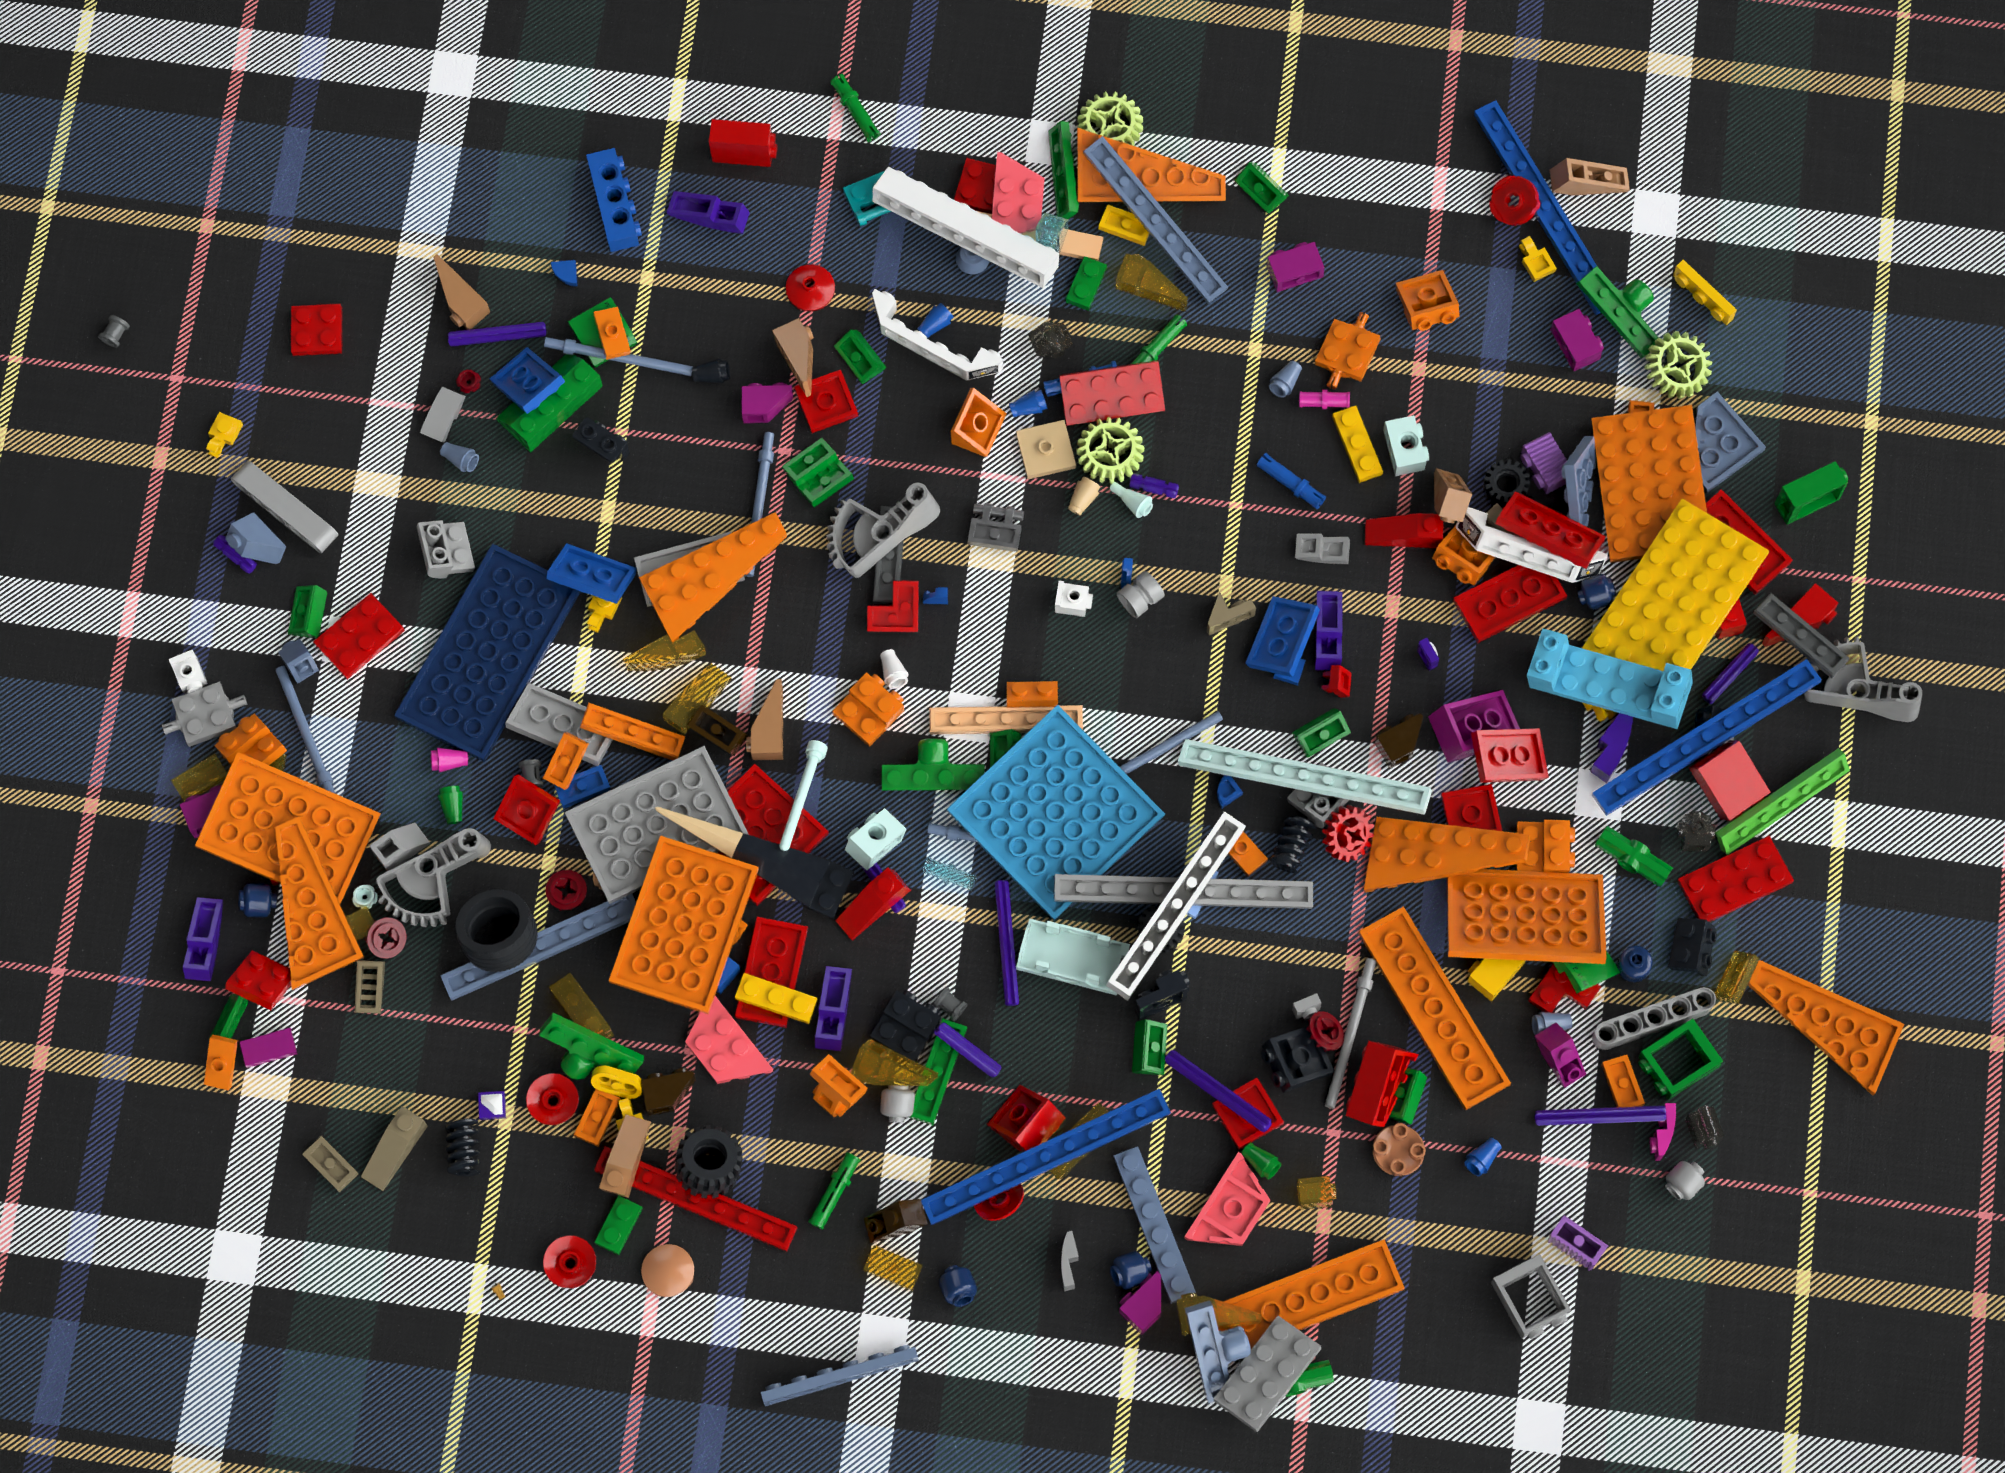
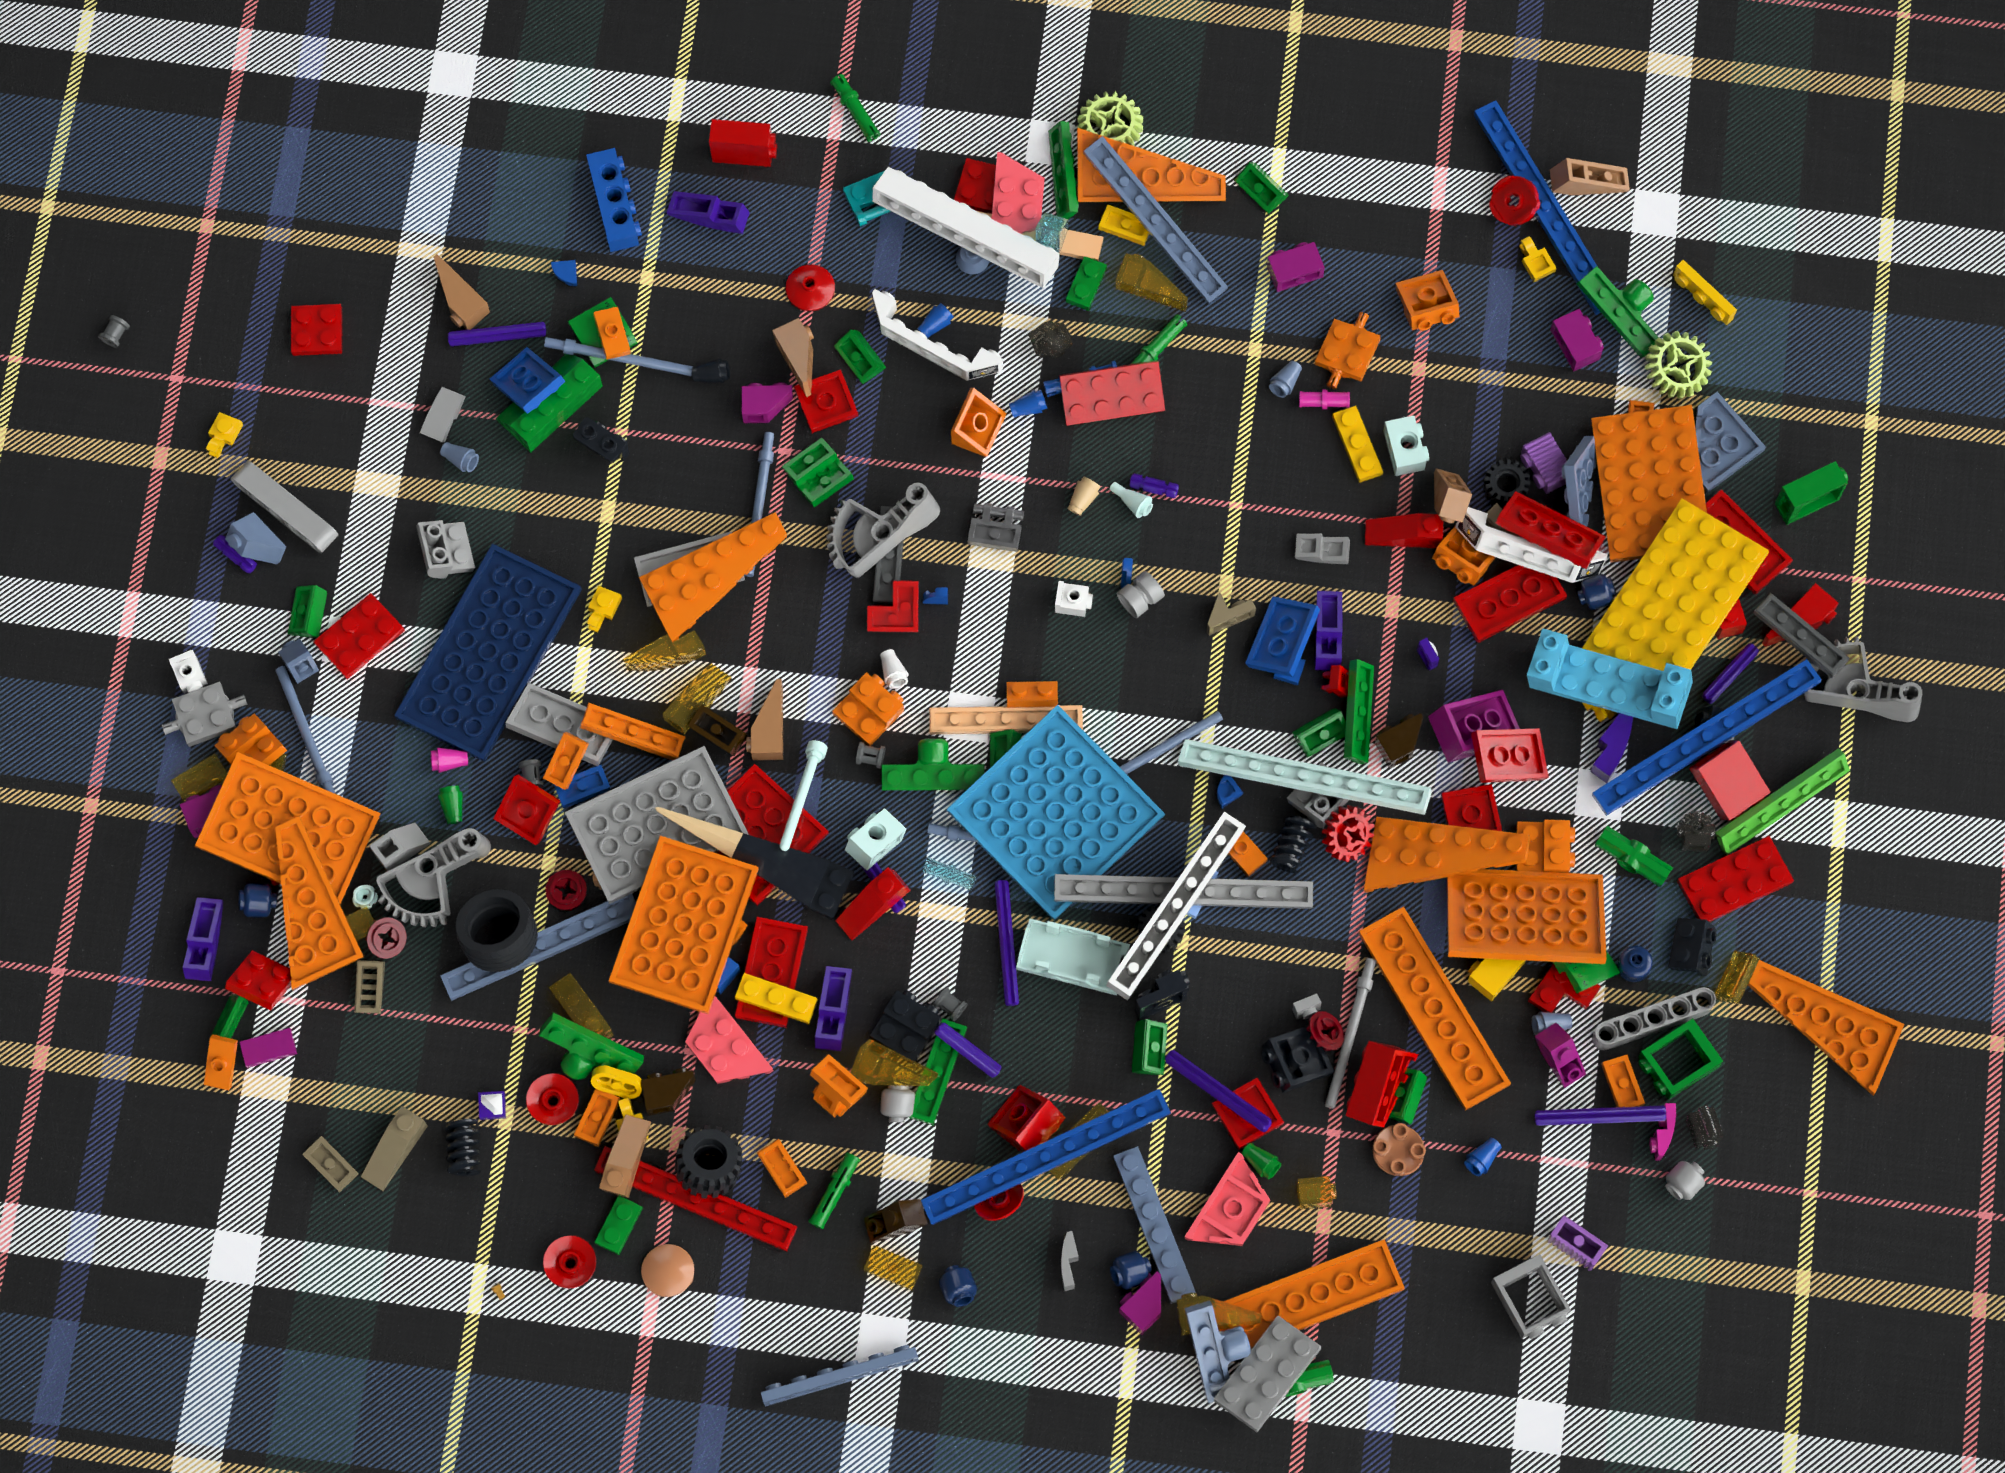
dark red plate [456,370,481,394] -> none
blue plate [546,543,636,604] -> none
tan plate [1016,420,1076,479] -> none
yellowish green gear [1077,417,1144,484] -> none
blue pin [1257,453,1326,509] -> none
none -> orange plate [757,1139,807,1198]
none -> dark grey bush [856,742,886,769]
none -> green plate [1344,659,1374,764]

